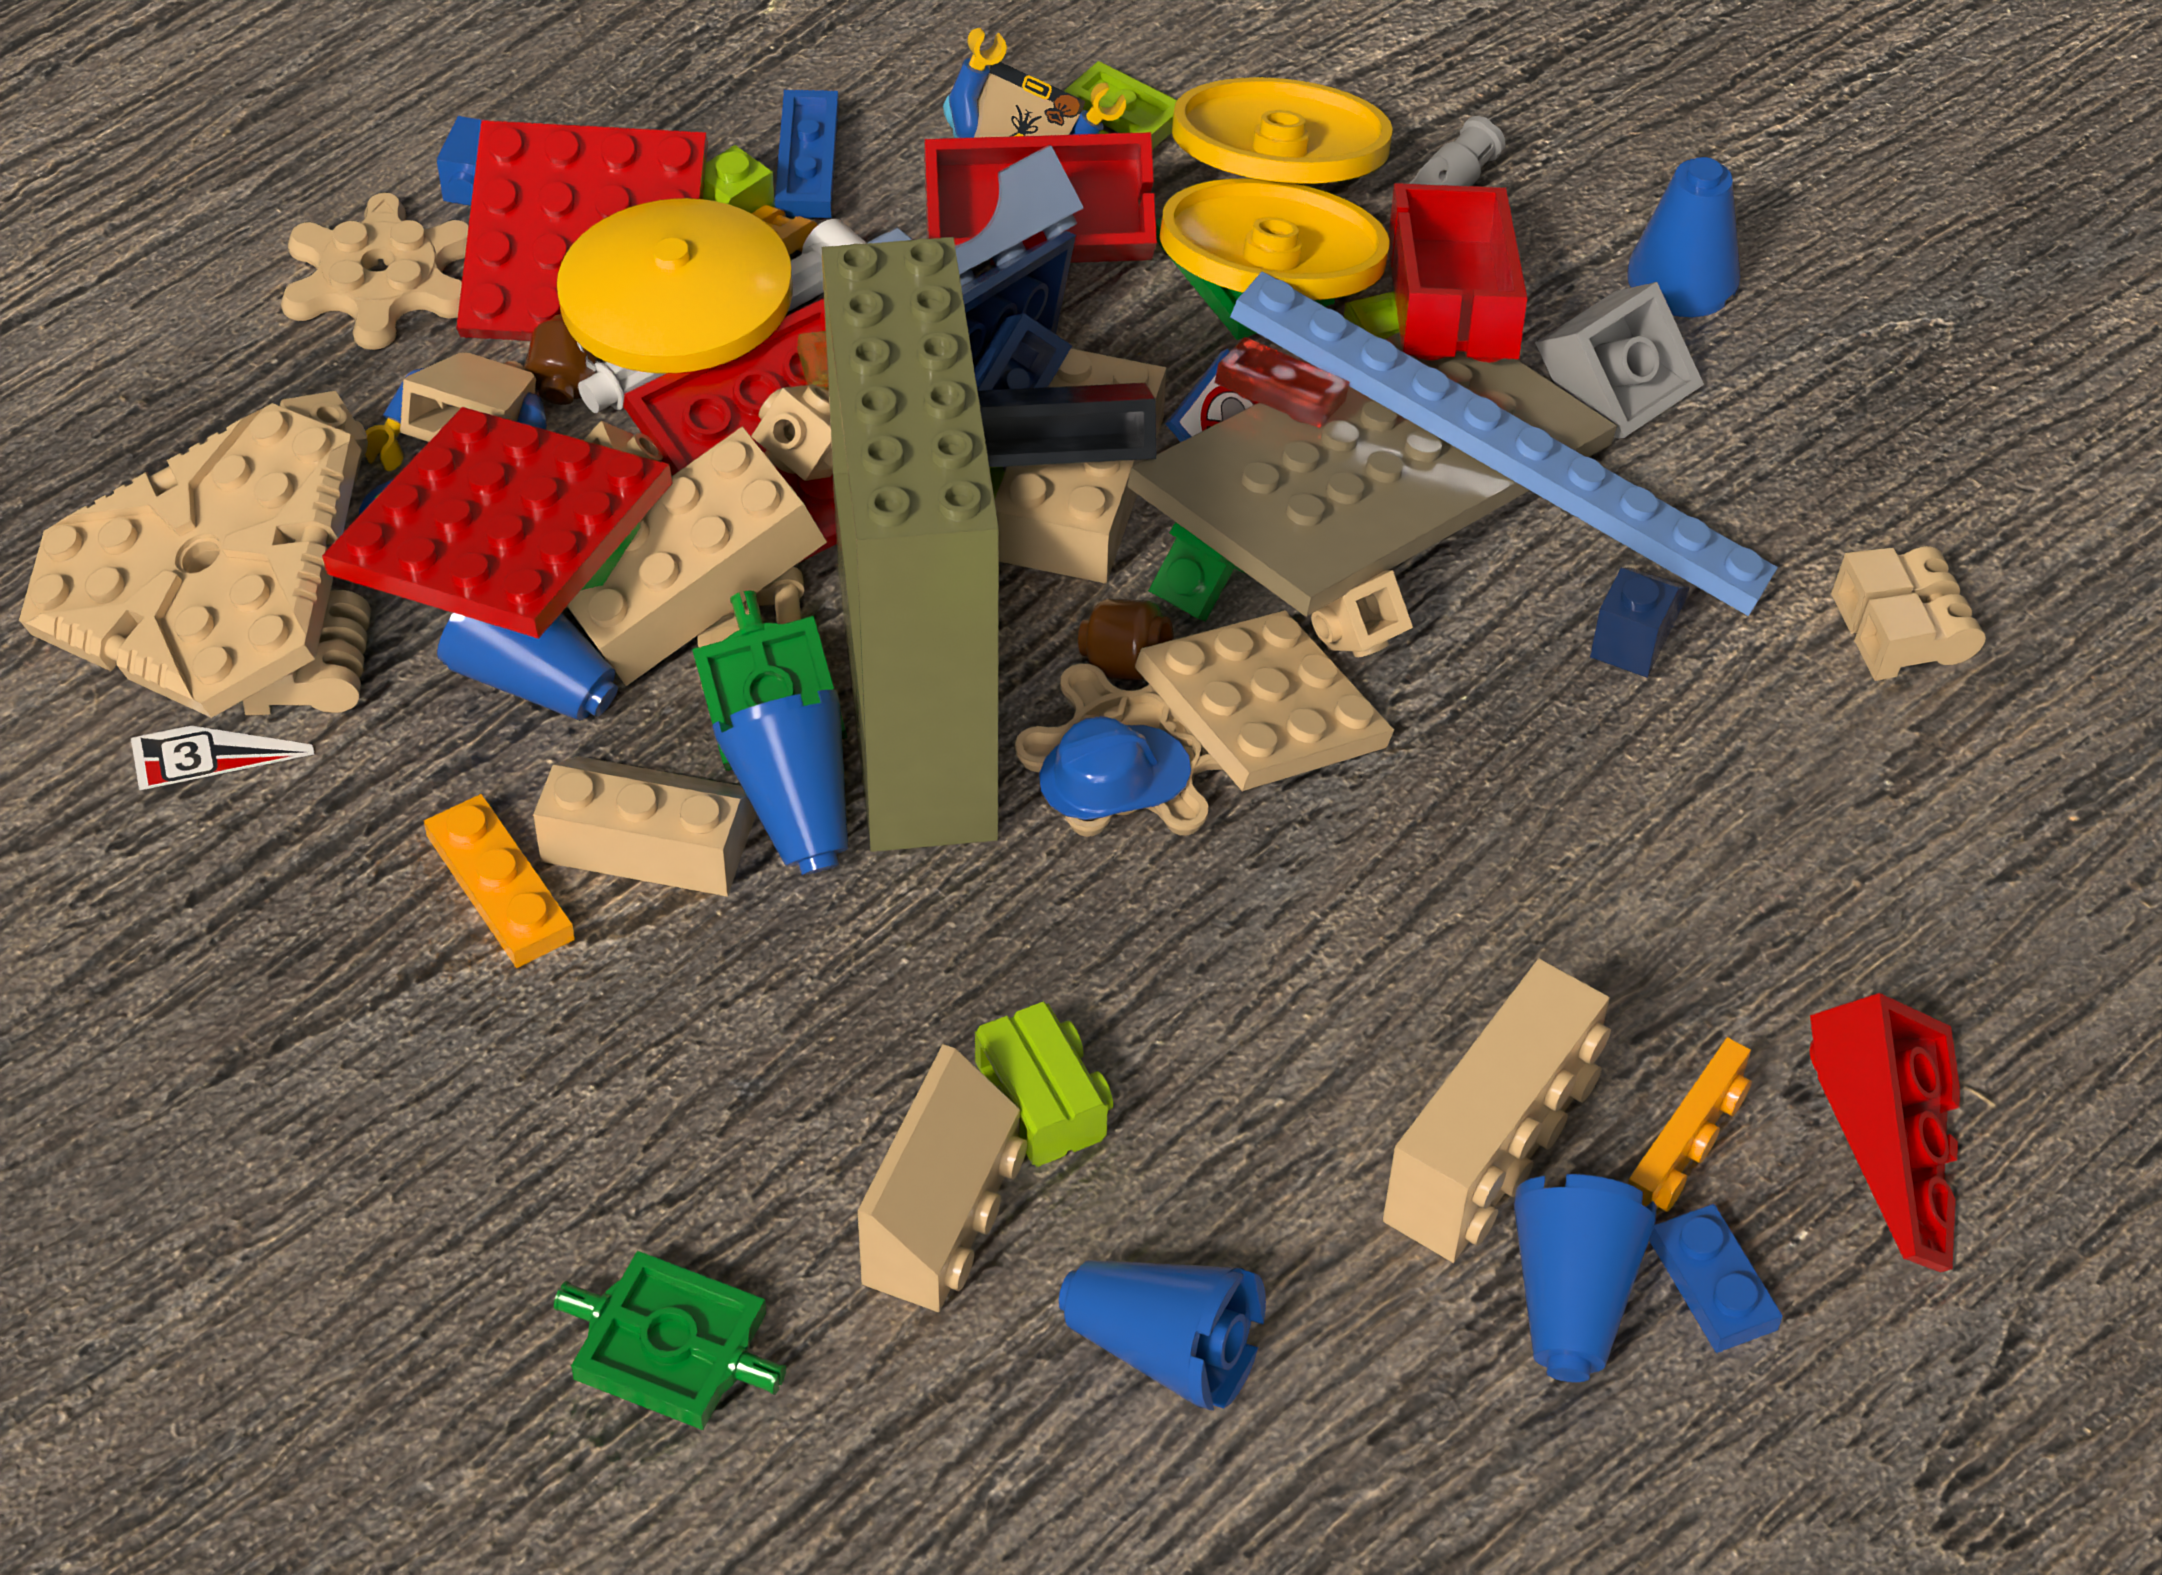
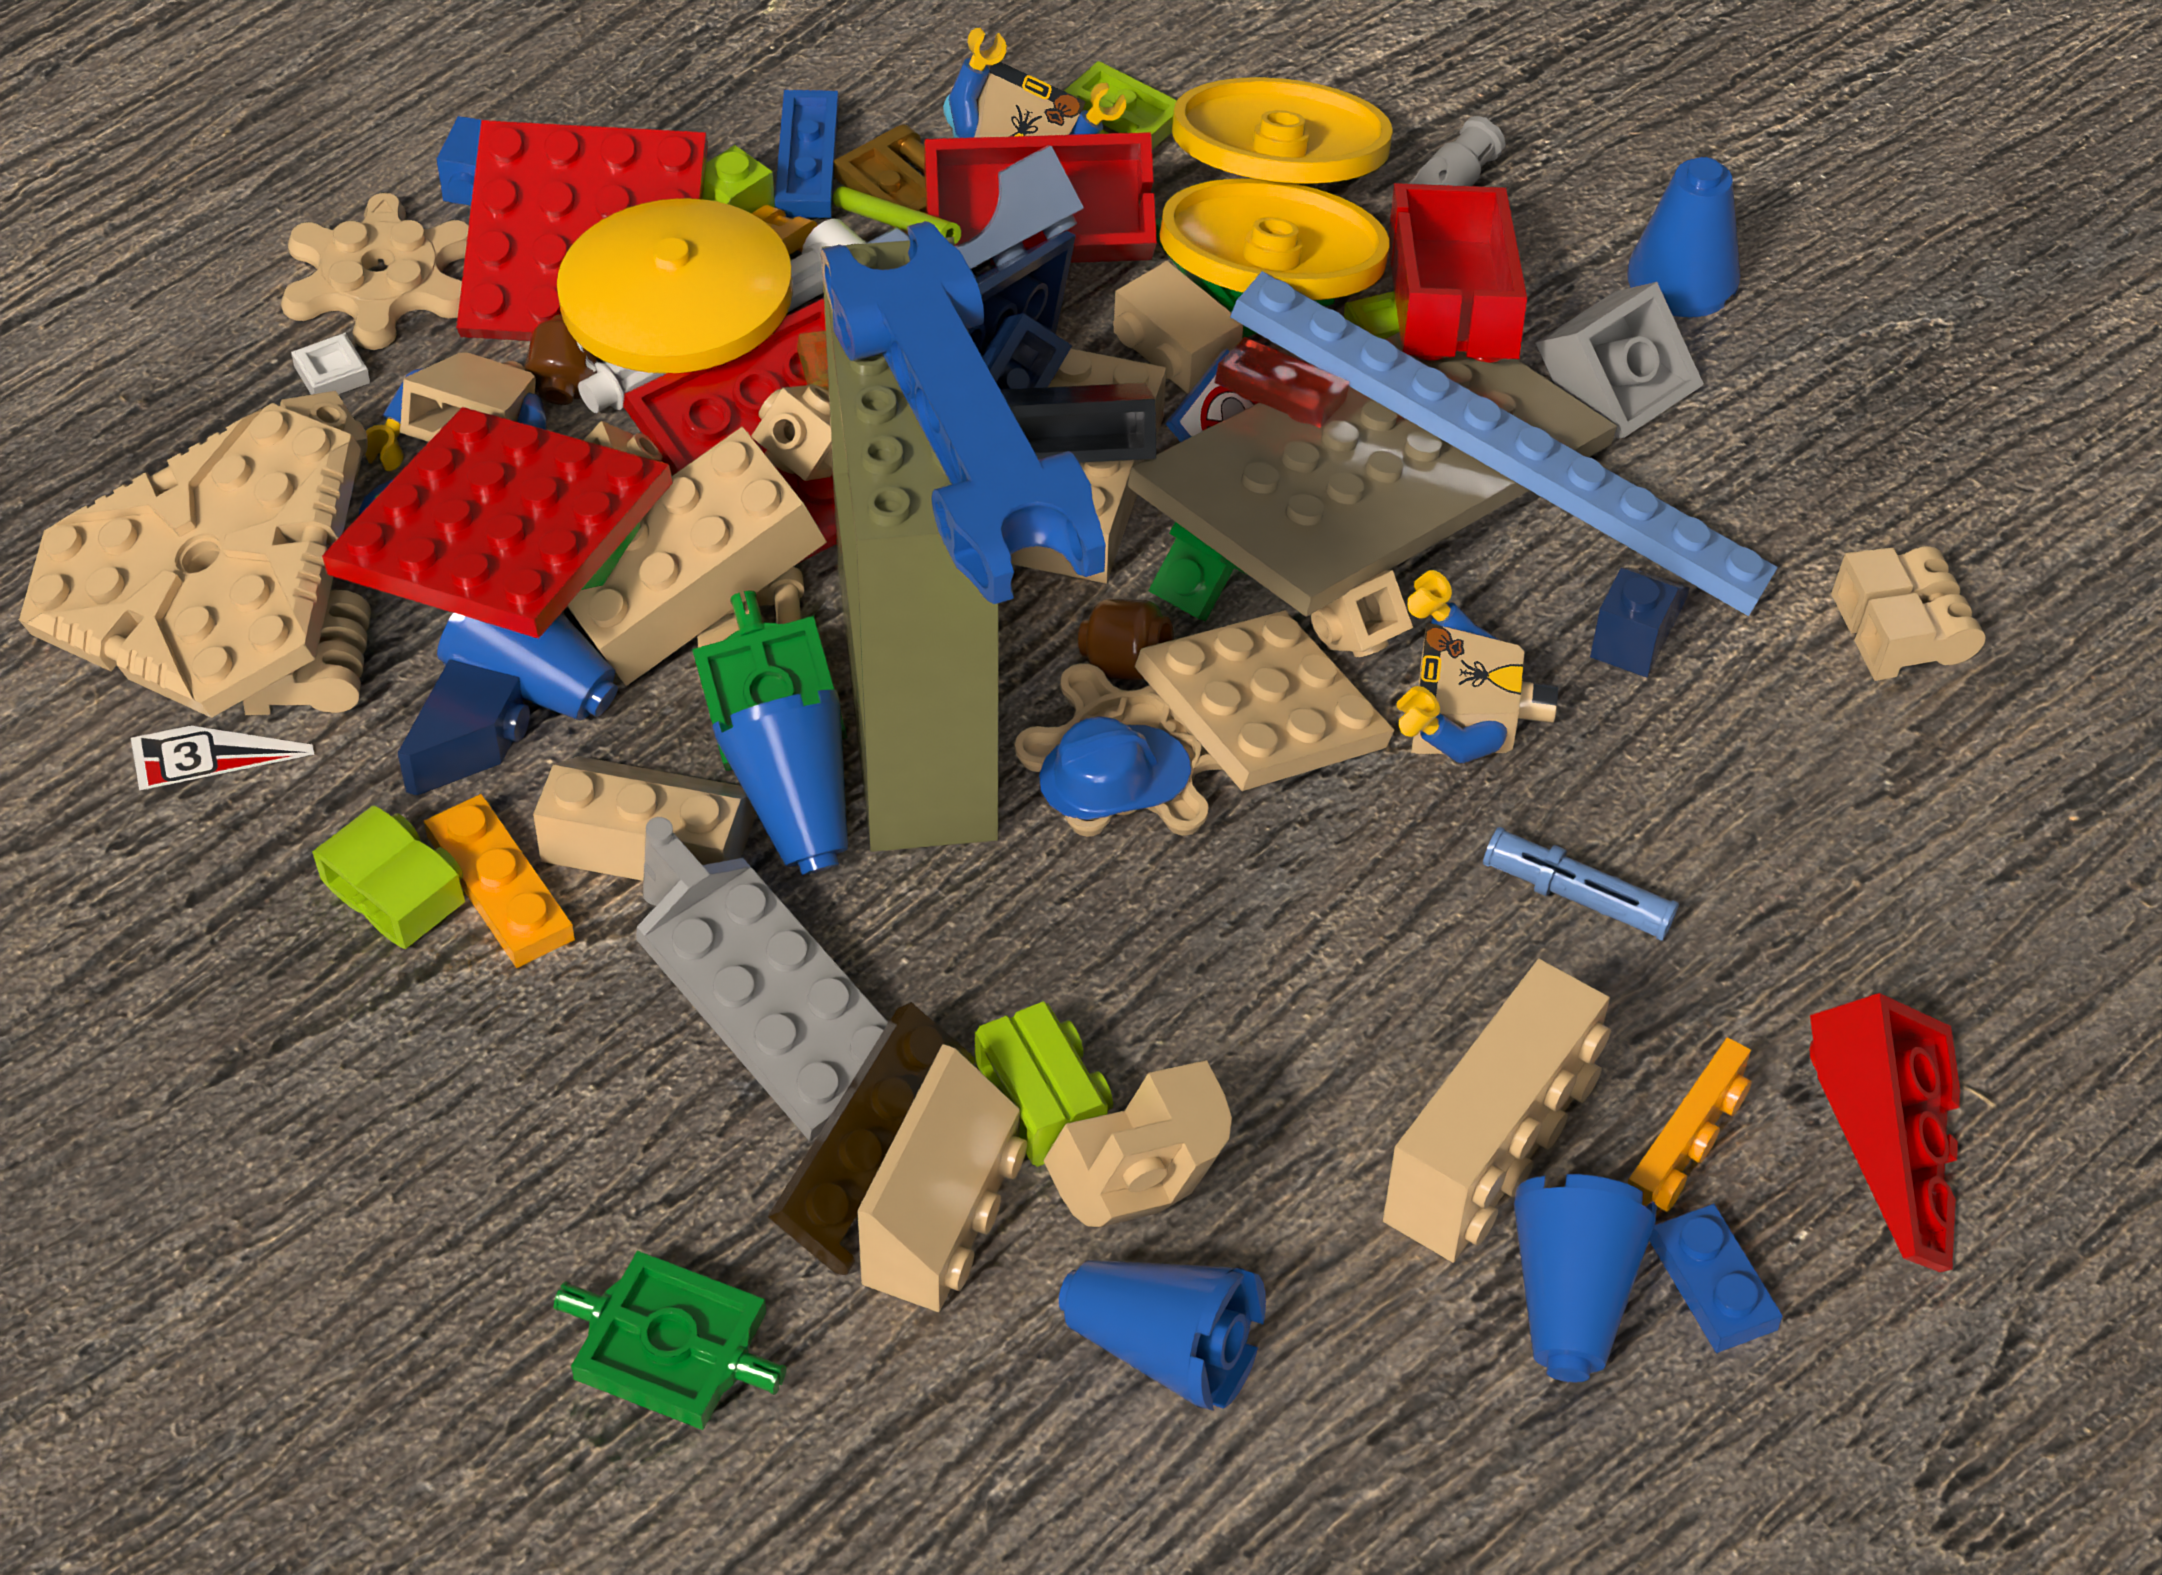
none -> white tile [291,333,370,395]
none -> lime brick [312,806,465,949]
none -> dark blue slope [398,660,530,796]
none -> light grey hinge [636,817,888,1141]
none -> dark brown hinge [768,1002,975,1275]
none -> blue piece [821,221,1106,604]
none -> pearl gold plate [833,124,926,234]
none -> lime piece [833,186,961,244]
none -> tan brick [1044,1060,1232,1227]
none -> tan brick [1113,261,1243,394]
none -> torso [1396,570,1558,764]
none -> medium blue pin [1483,827,1679,941]

